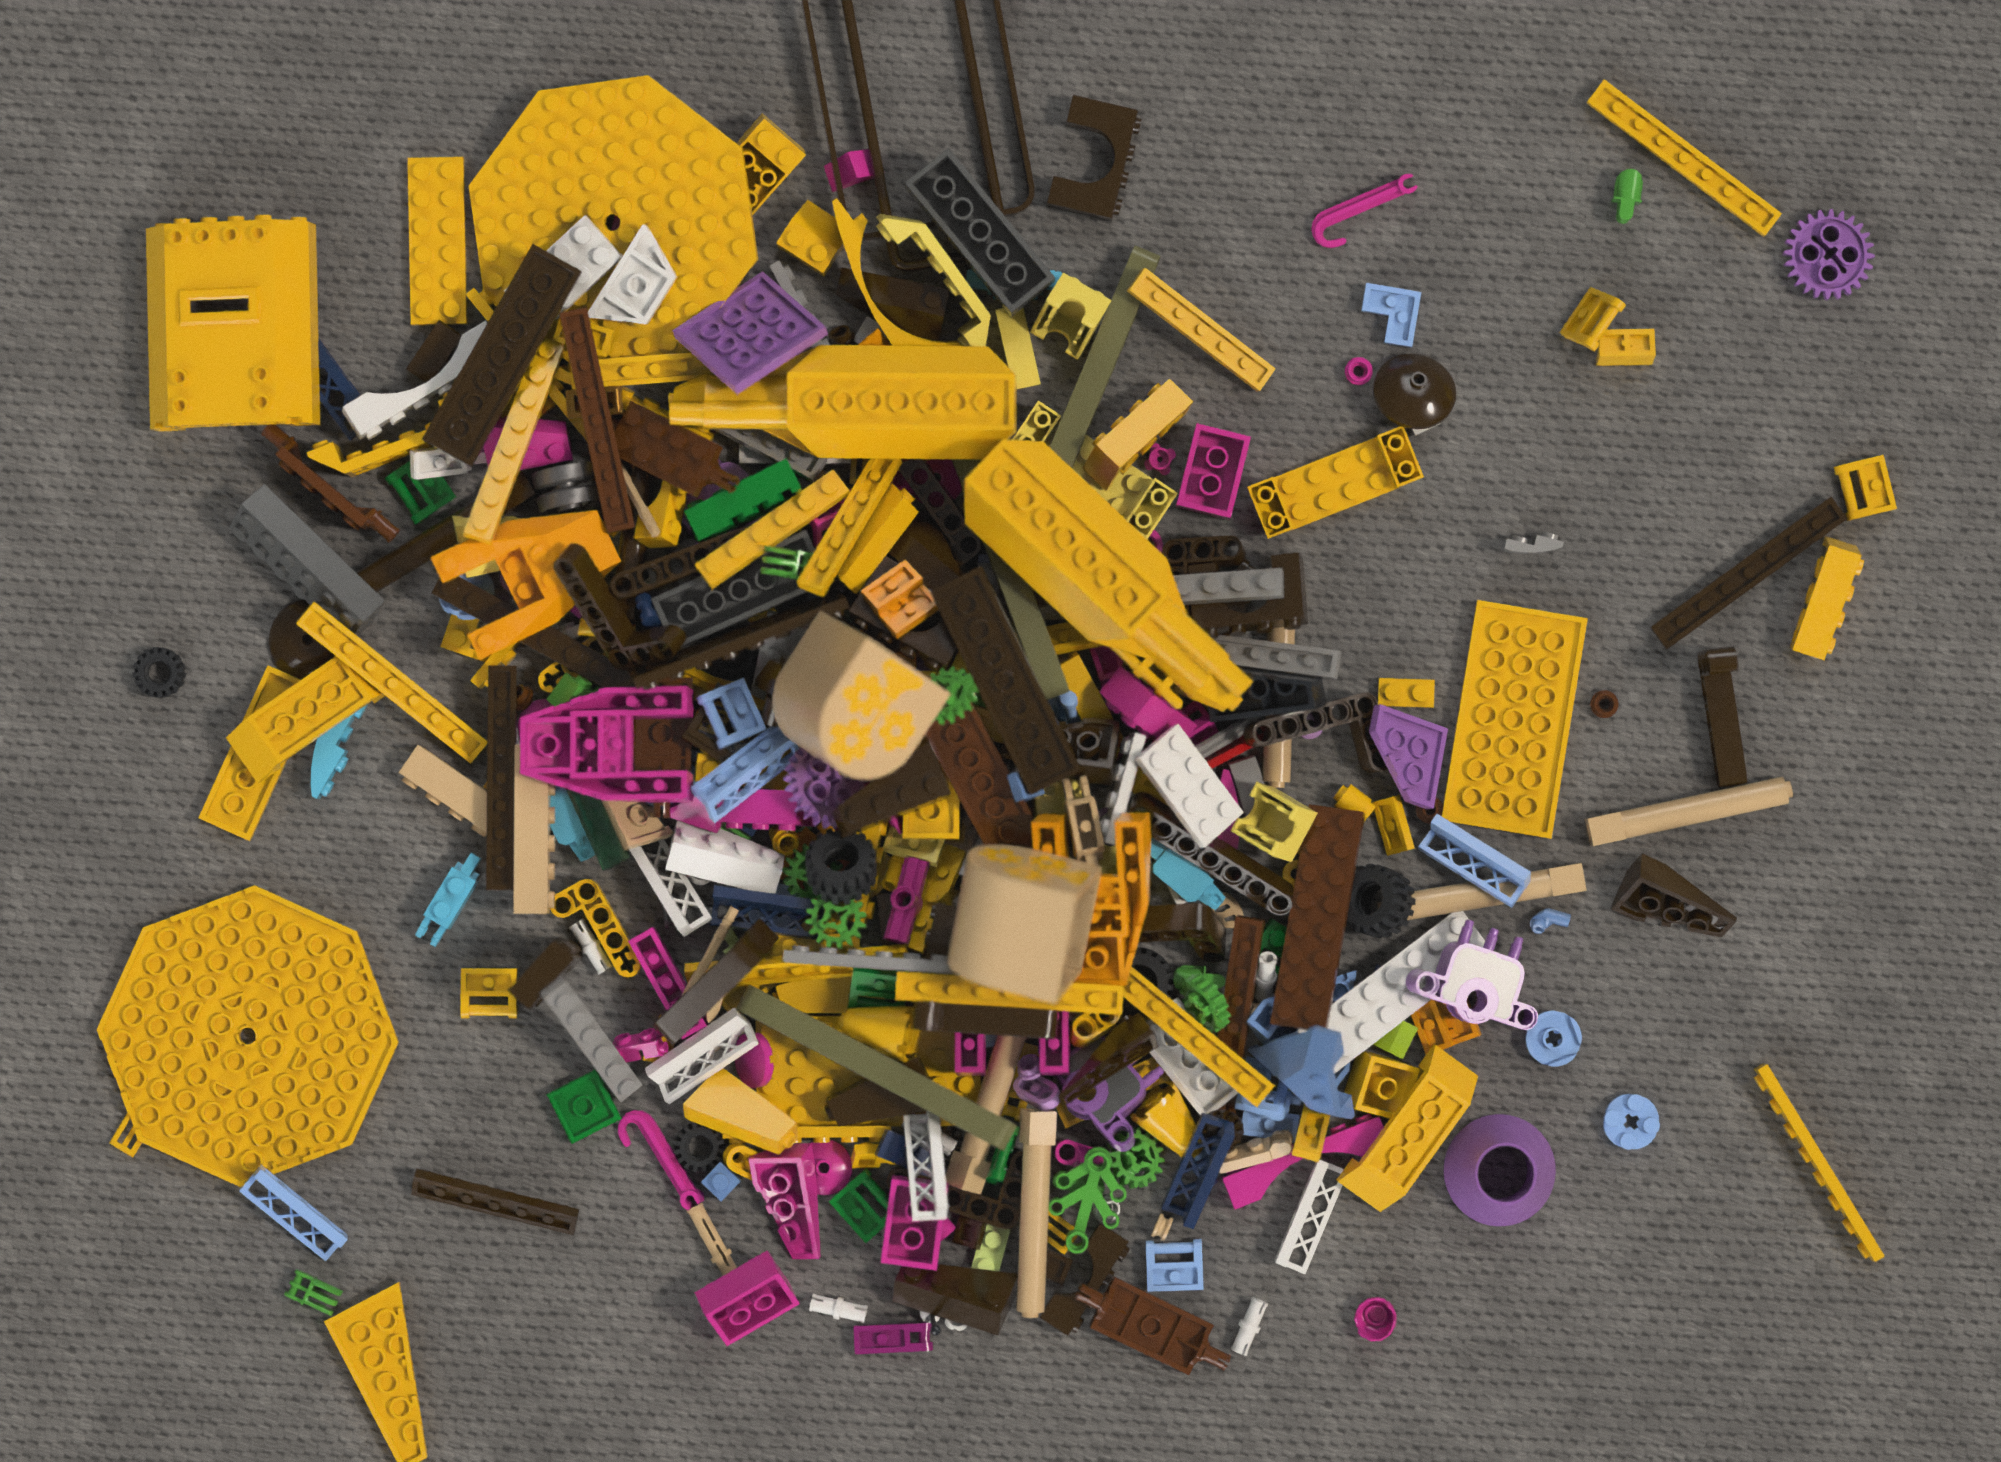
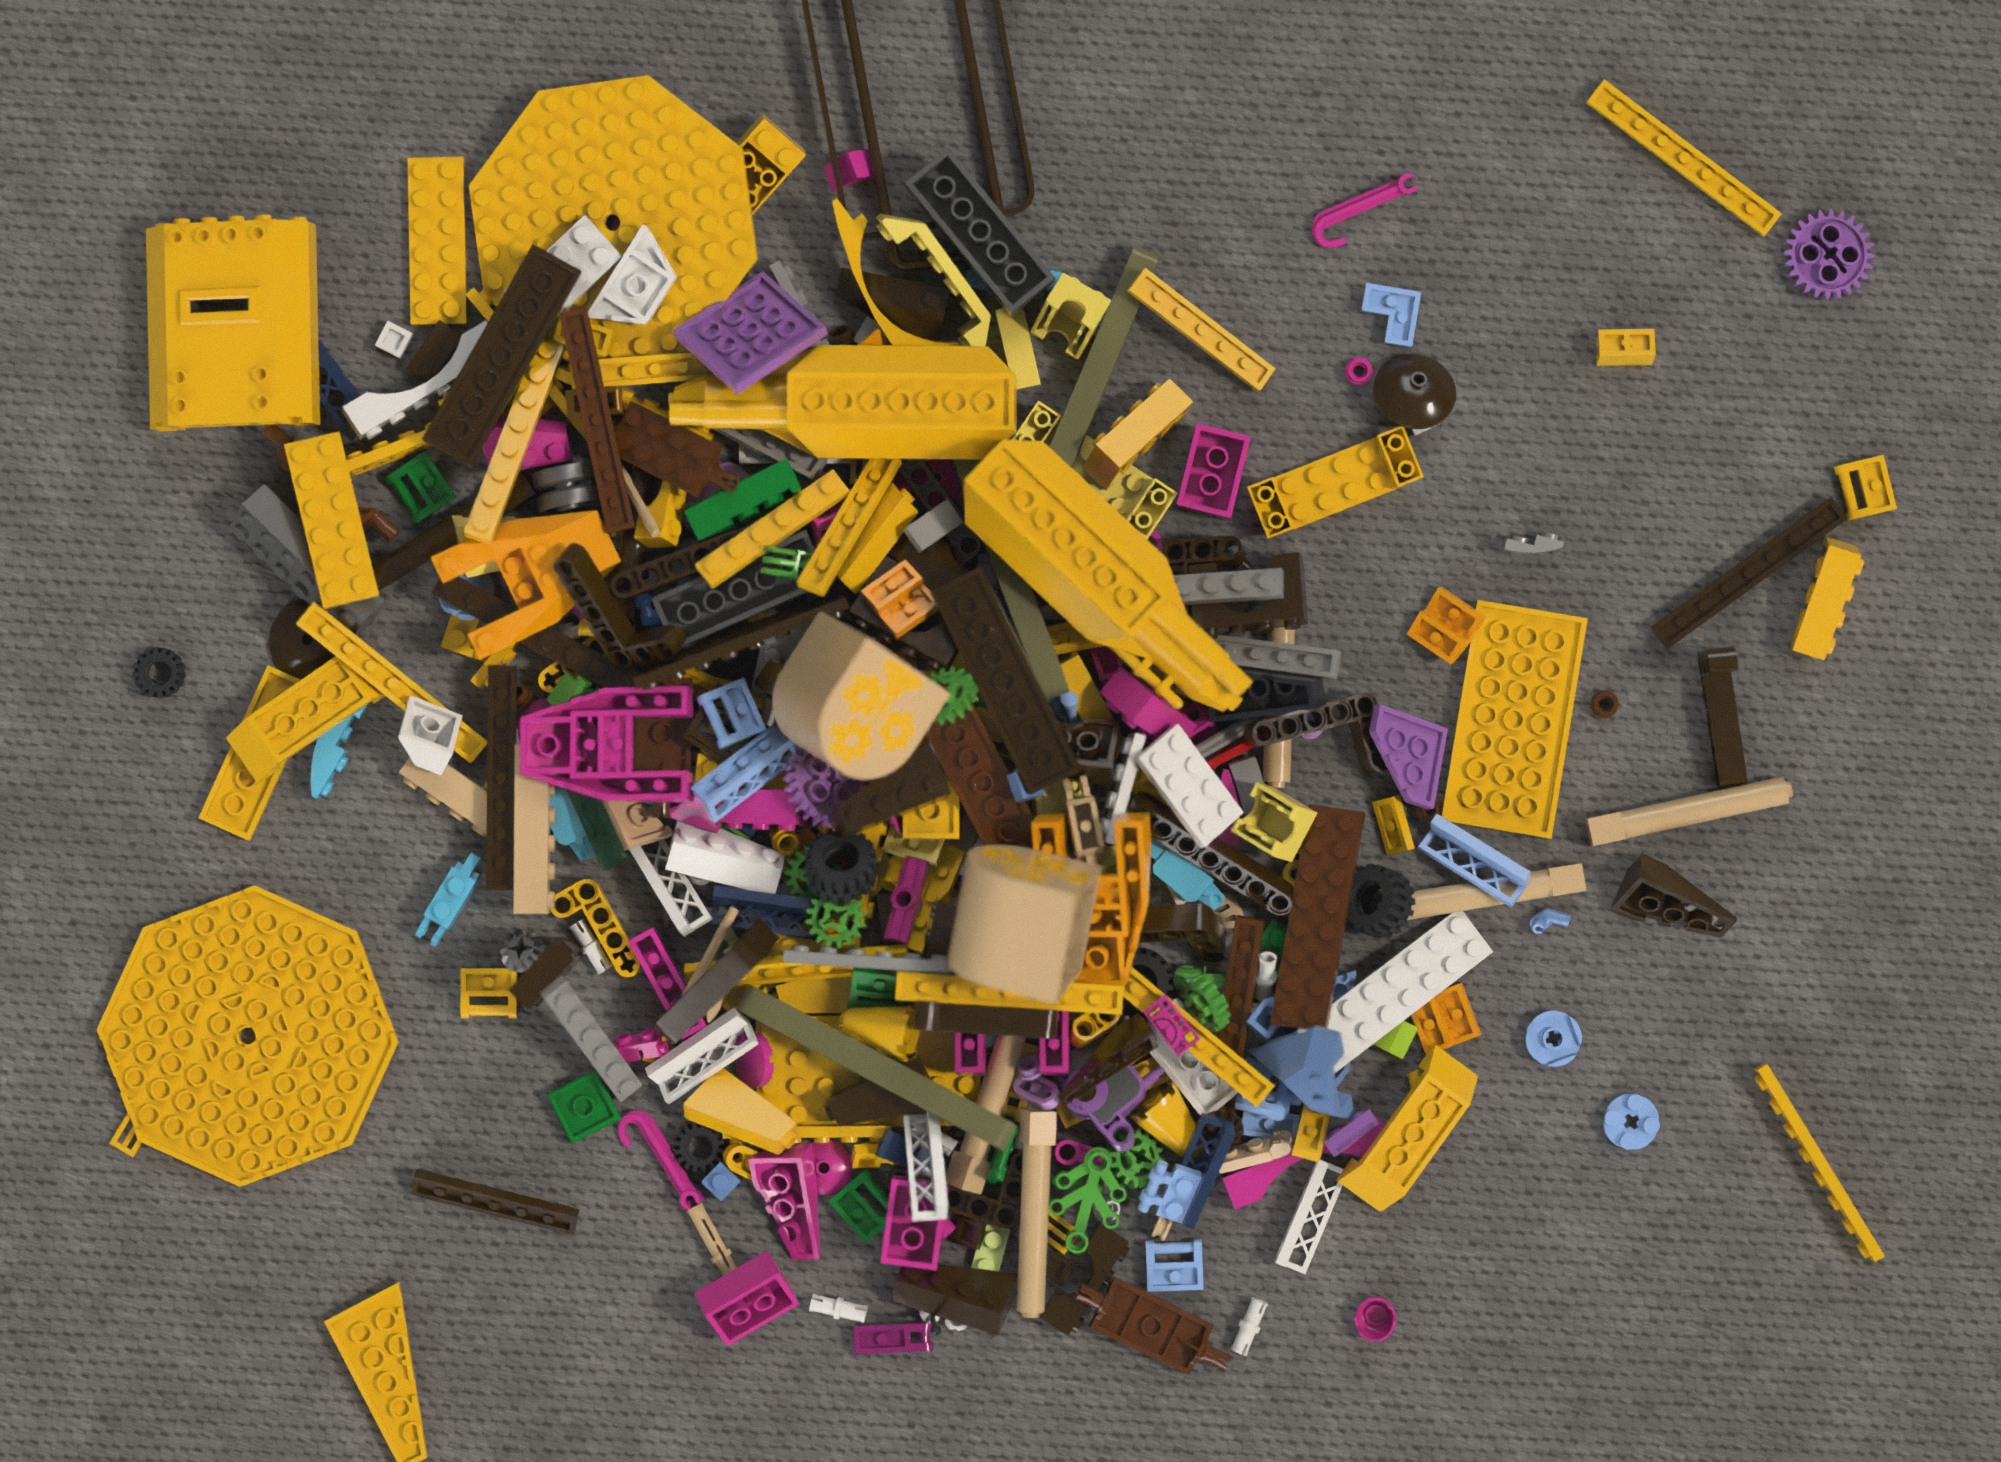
light blue fence [239,1164,348,1261] -> none
bright green arm [284,1269,343,1316] -> none
white hinge [410,447,487,480] -> none
yellow slope [776,200,844,277] -> none
dark brown arch [1047,95,1142,222] -> none
dark pink plate [1144,444,1176,475] -> none
yellow brick [1333,784,1376,822] -> none
yellow slope [1344,1051,1420,1118] -> none
yellow plate [1378,678,1435,708] -> none
piece [1405,919,1538,1030] -> none
medium lavender cone [1444,1114,1556,1226] -> none
yellow plate [1559,287,1626,352] -> none
bright green arm [1611,169,1643,224] -> none
none -> yellow plate [284,432,379,609]
none -> white plate [375,321,414,359]
none -> white slope [398,695,463,775]
none -> light grey gear [500,930,545,972]
none -> light grey slope [903,499,963,553]
none -> light blue plate [1138,1160,1202,1223]
none -> dark pink tile [1143,995,1200,1056]
none -> medium lavender plate [1324,1109,1379,1157]
none -> light orange slope [1407,587,1486,664]

